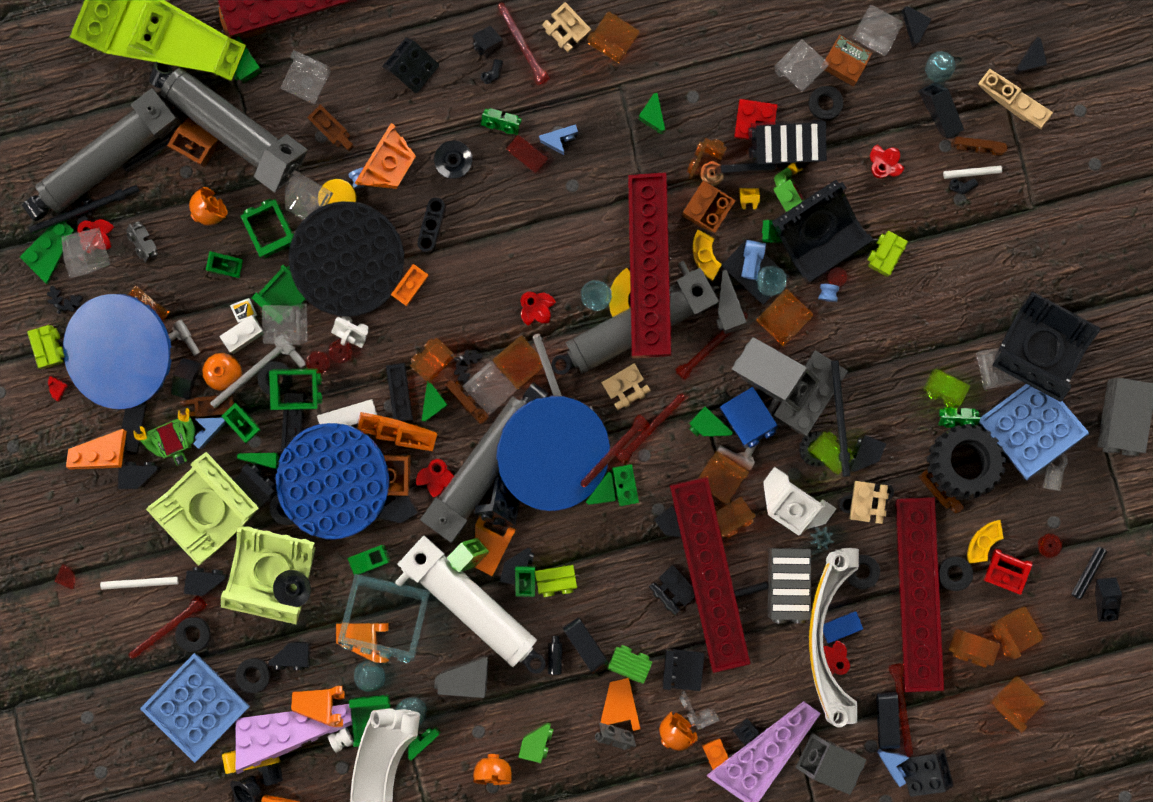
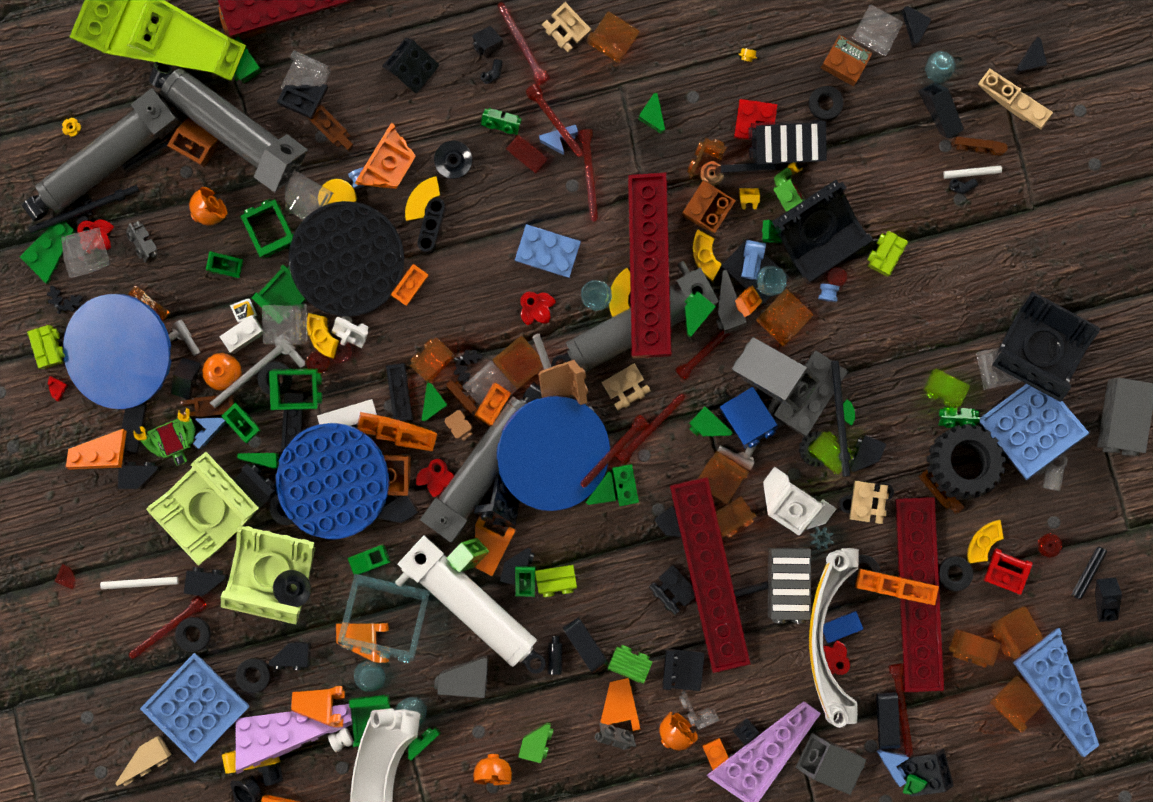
clear bracket [775,39,829,91] -> none
red plate [870,145,905,179] -> none
none -> yellow plate [62,118,81,137]
none -> tan slope [116,735,172,786]
none -> black wing [277,84,328,119]
none -> yellow tile [307,313,339,359]
none -> yellow tile [405,176,440,221]
none -> medium nougat brick [444,410,474,441]
none -> orange plate [474,383,511,426]
none -> medium blue plate [515,224,581,278]
none -> clear red piece [525,84,583,157]
none -> medium nougat bracket [539,360,588,405]
none -> clear red piece [578,129,598,221]
none -> green slope [684,292,716,337]
none -> orange plate [735,285,762,317]
none -> yellow plate [739,48,757,62]
none -> green tile [835,399,855,426]
none -> orange slope [855,569,939,605]
none -> green tile [902,774,928,795]
none -> medium blue wing [1013,628,1099,757]

